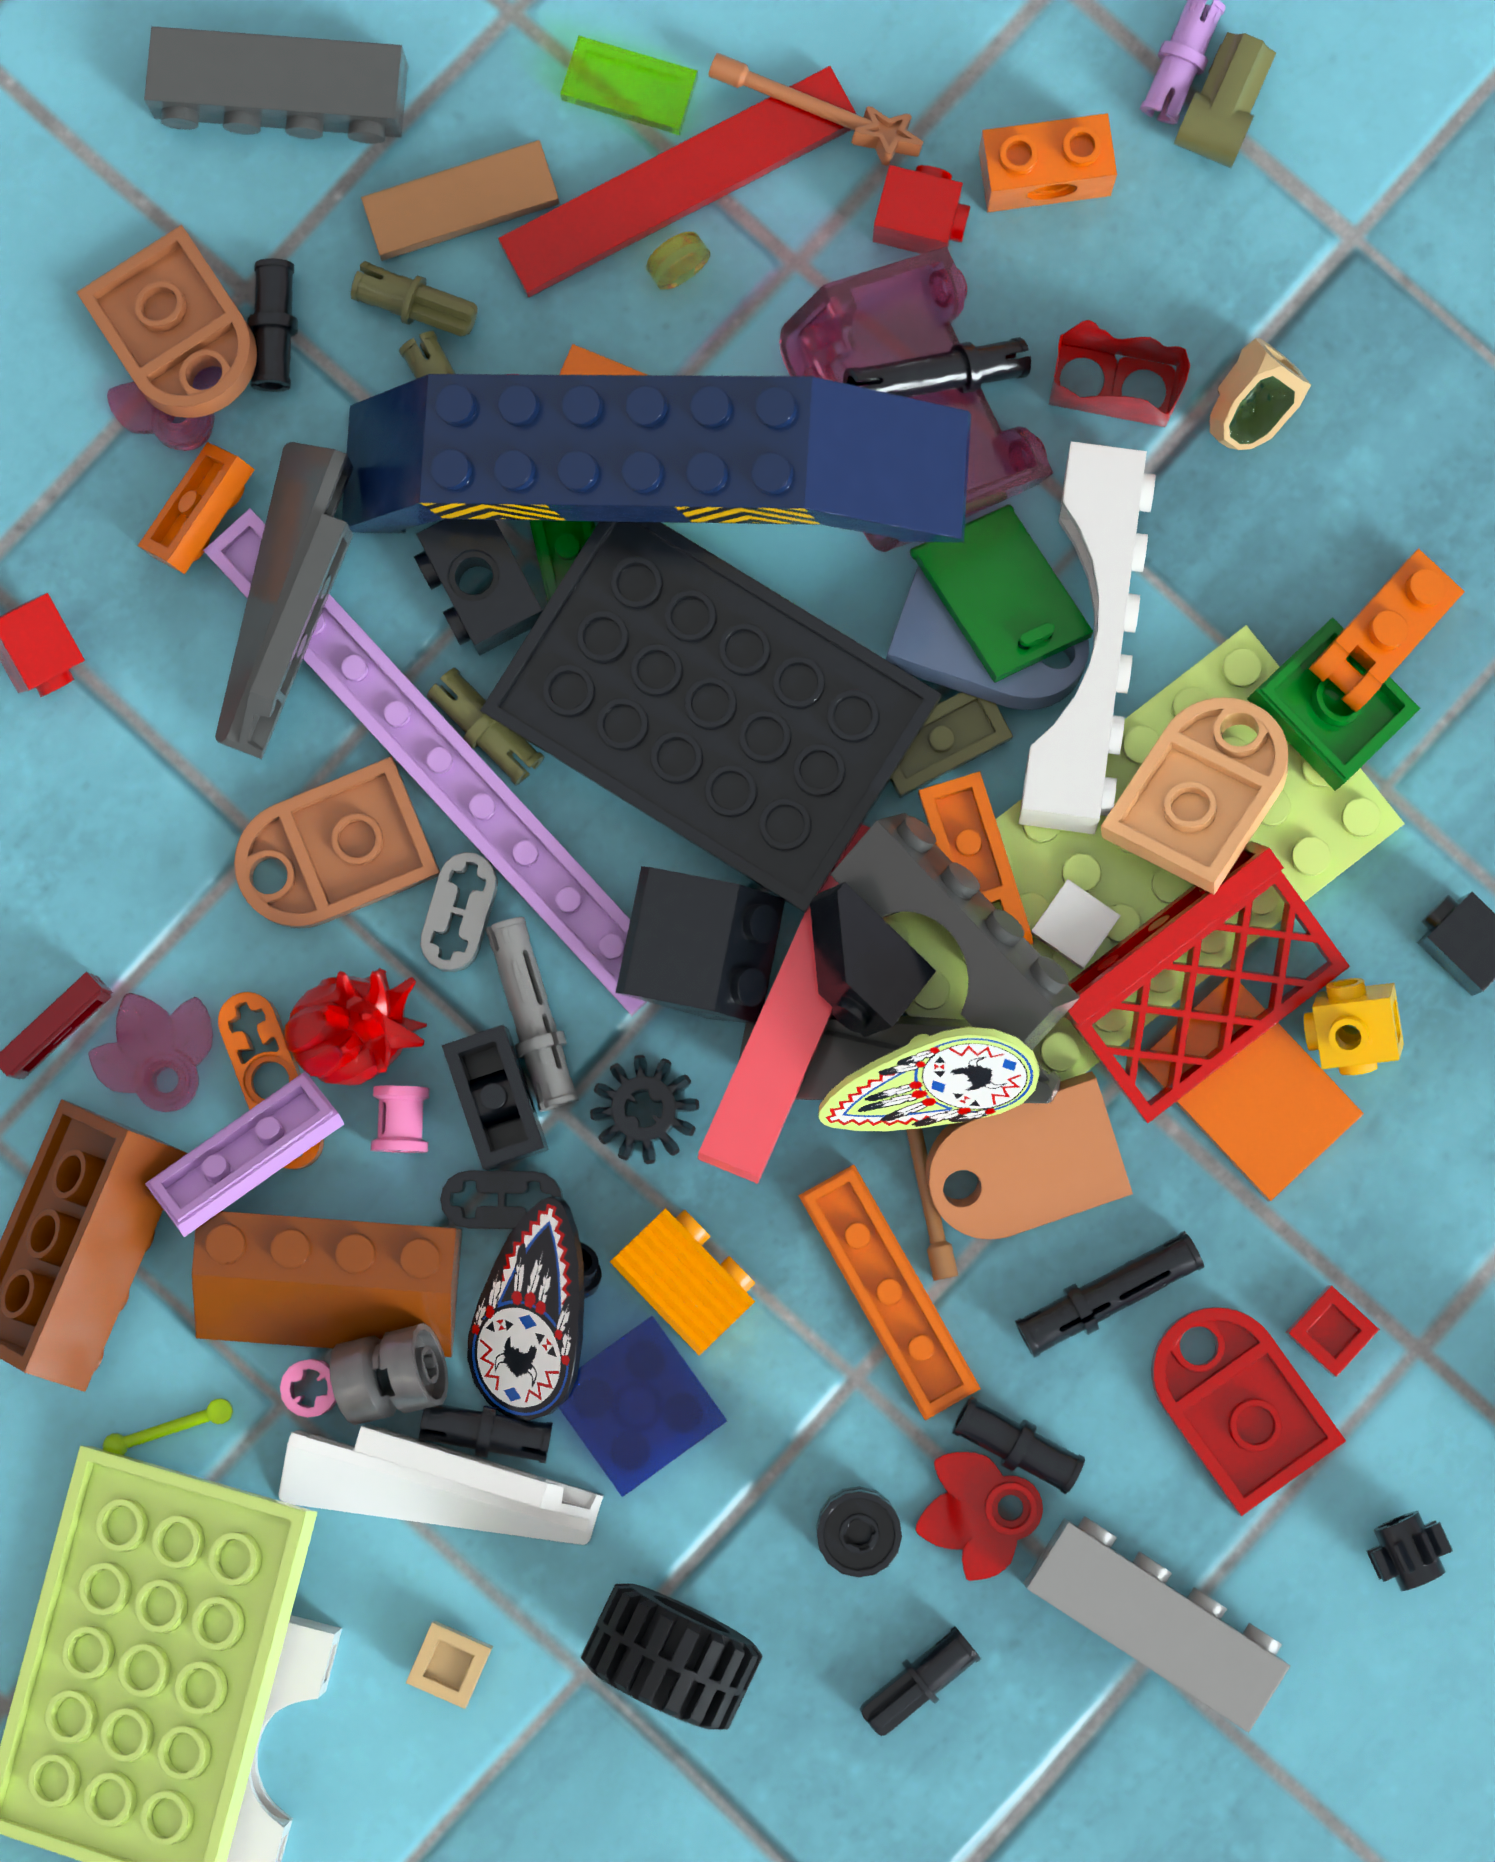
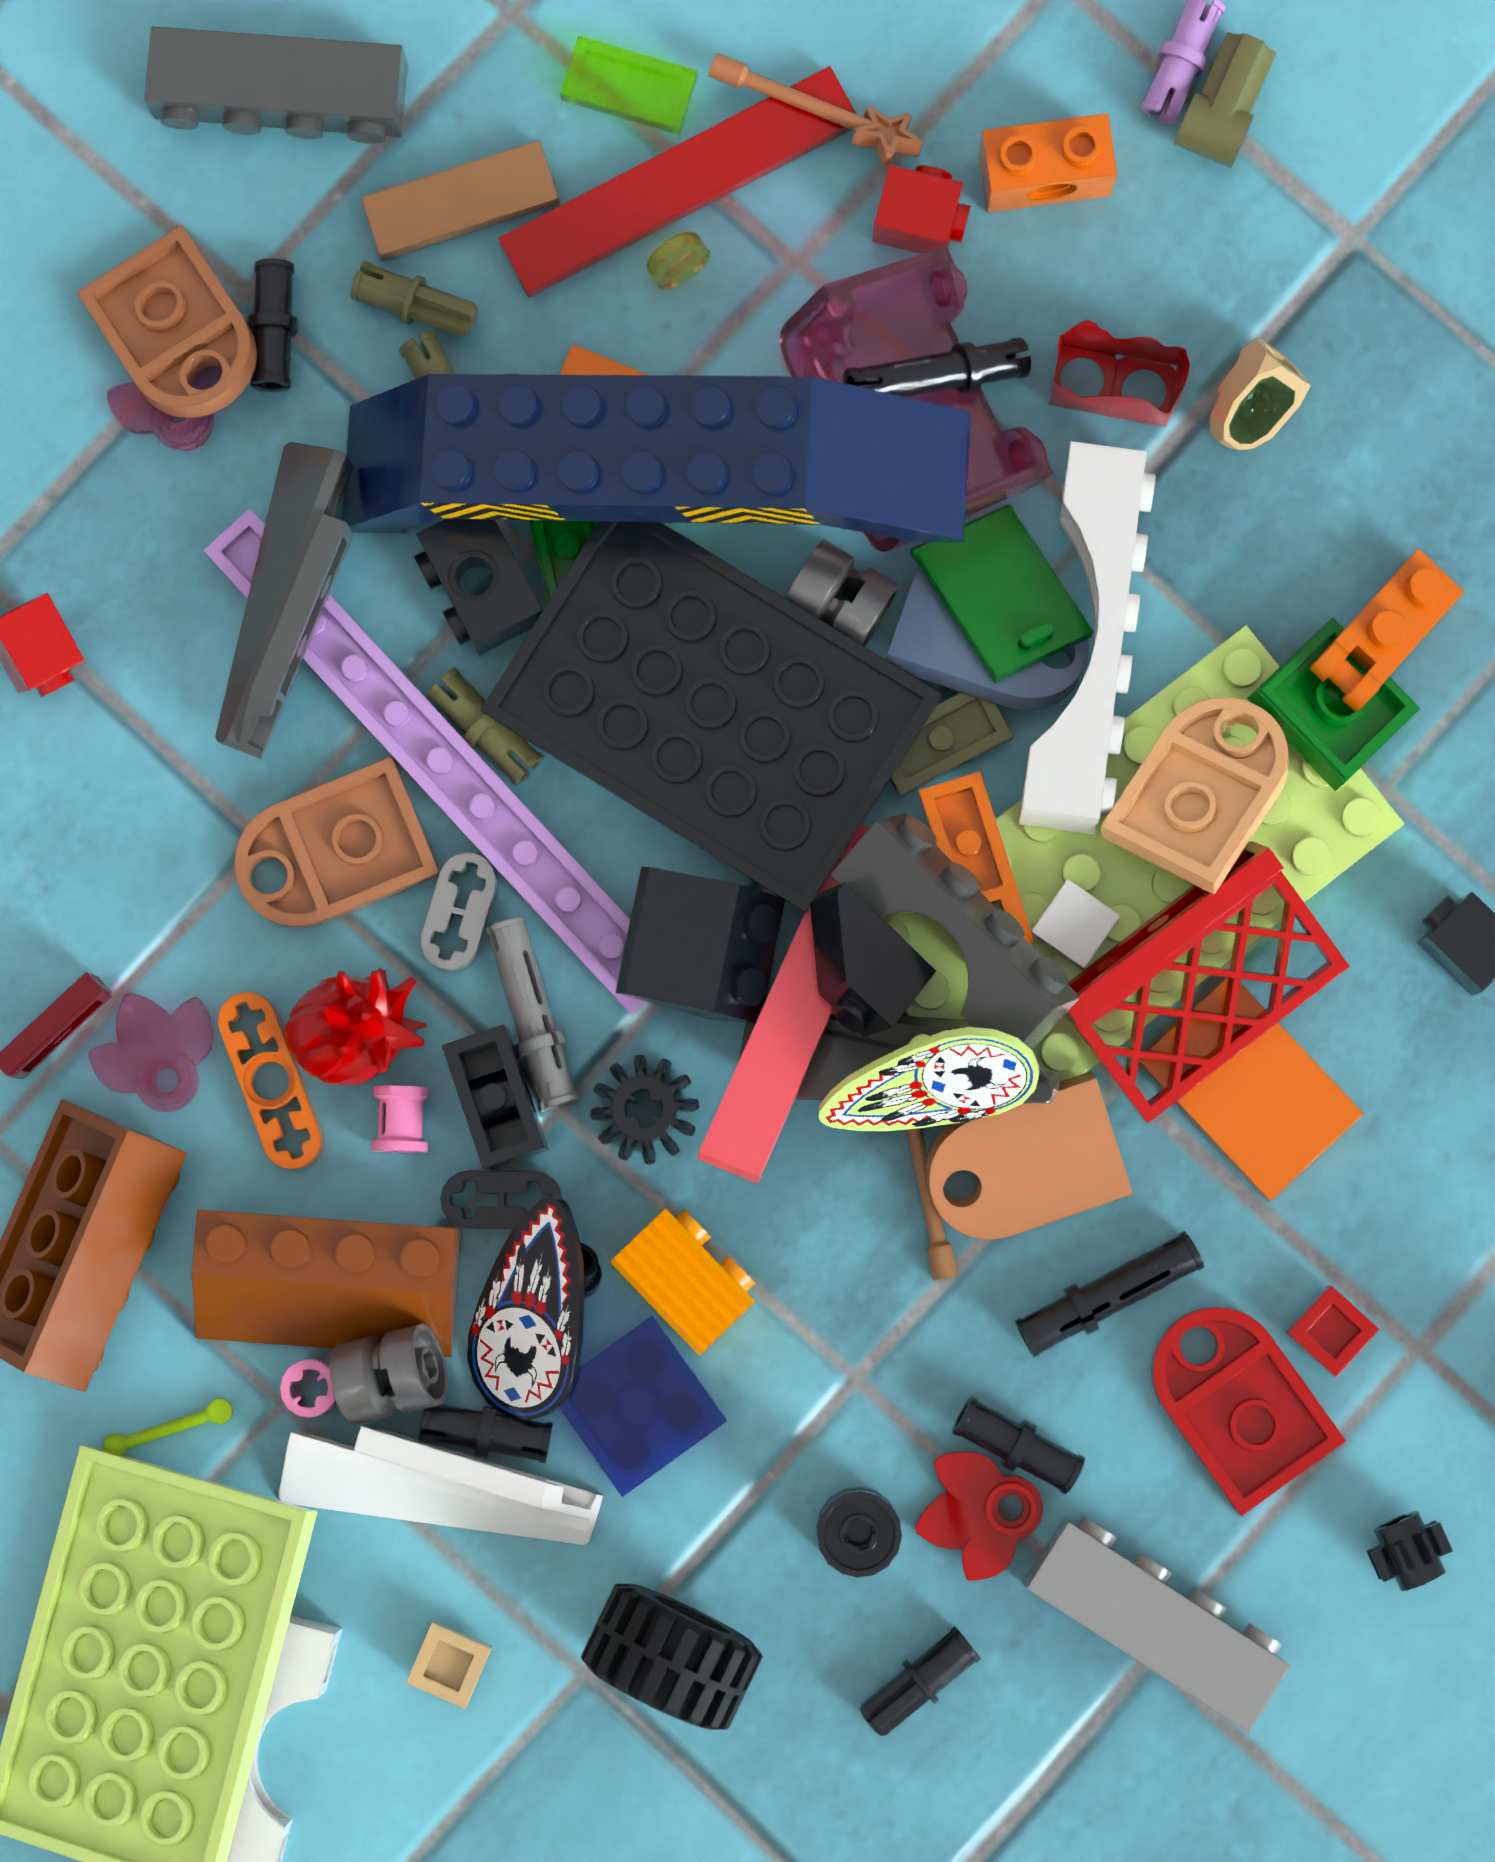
orange plate [138,442,255,574] -> none
lavender tile [145,1072,344,1237] -> none
orange tile [798,1164,981,1420] -> none
yellow brick [1304,978,1404,1075] -> none
none -> flat silver wheel [786,539,900,647]

